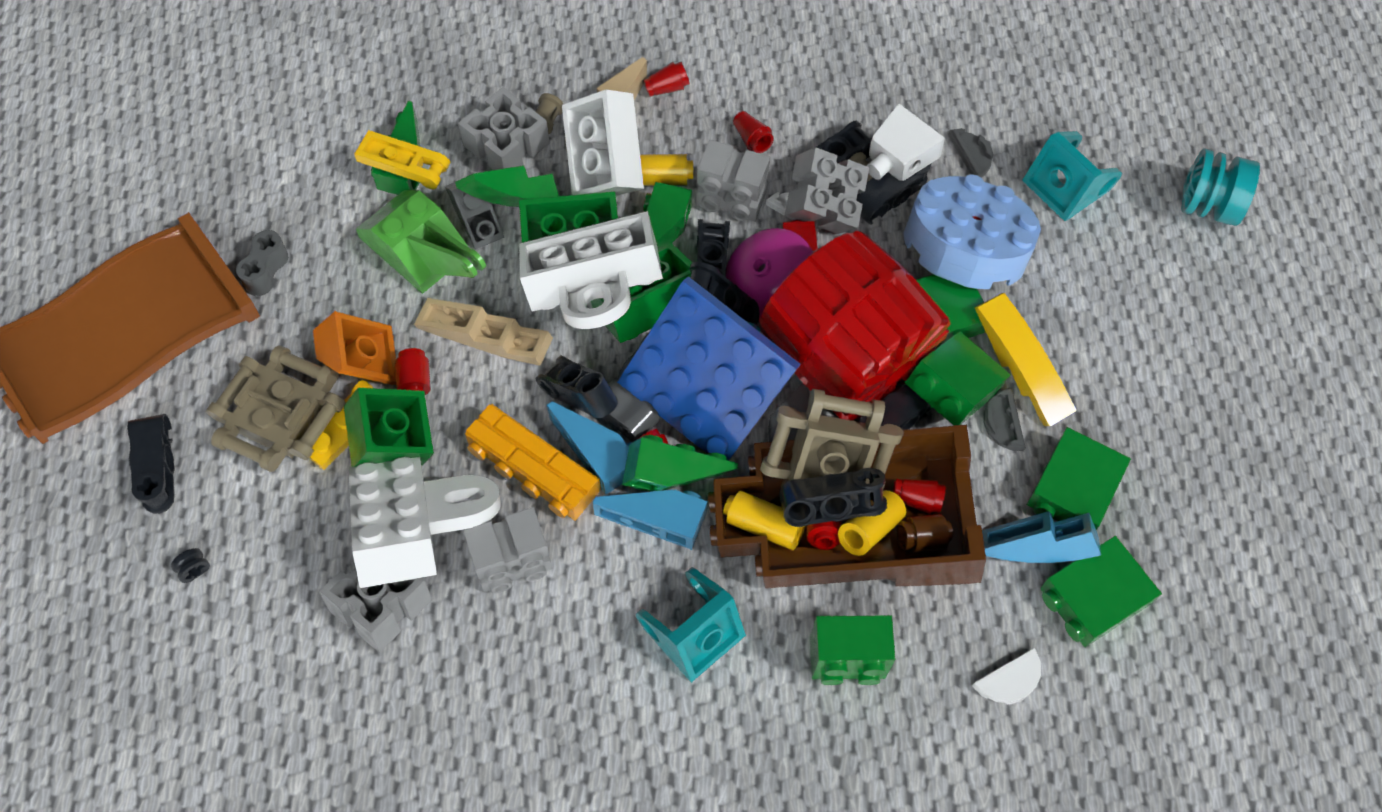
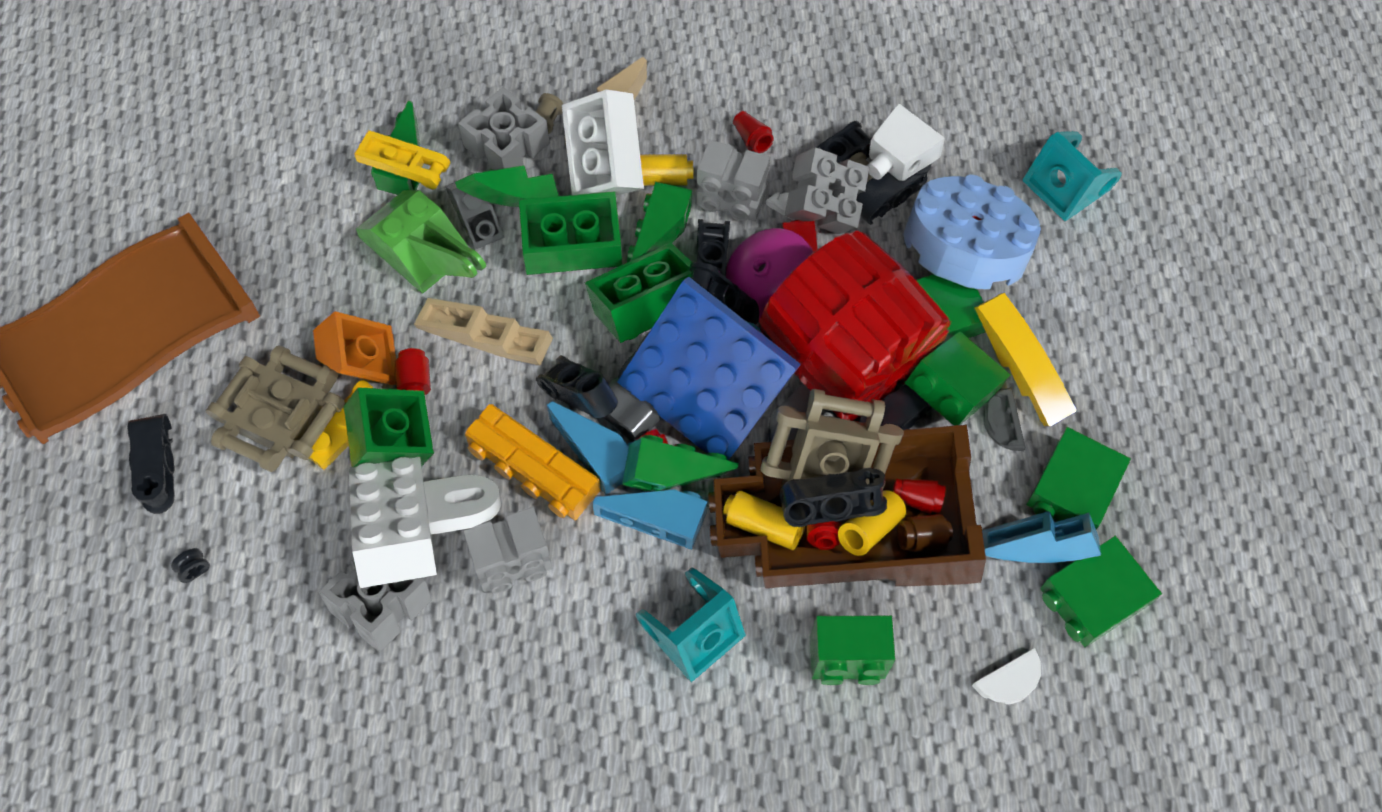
dark grey axle [236,230,289,296] -> none
white brick [519,211,663,329] -> none
red cone [643,62,690,97] -> none
dark grey tile [948,128,993,178] -> none
teal wheel [1181,148,1260,226] -> none

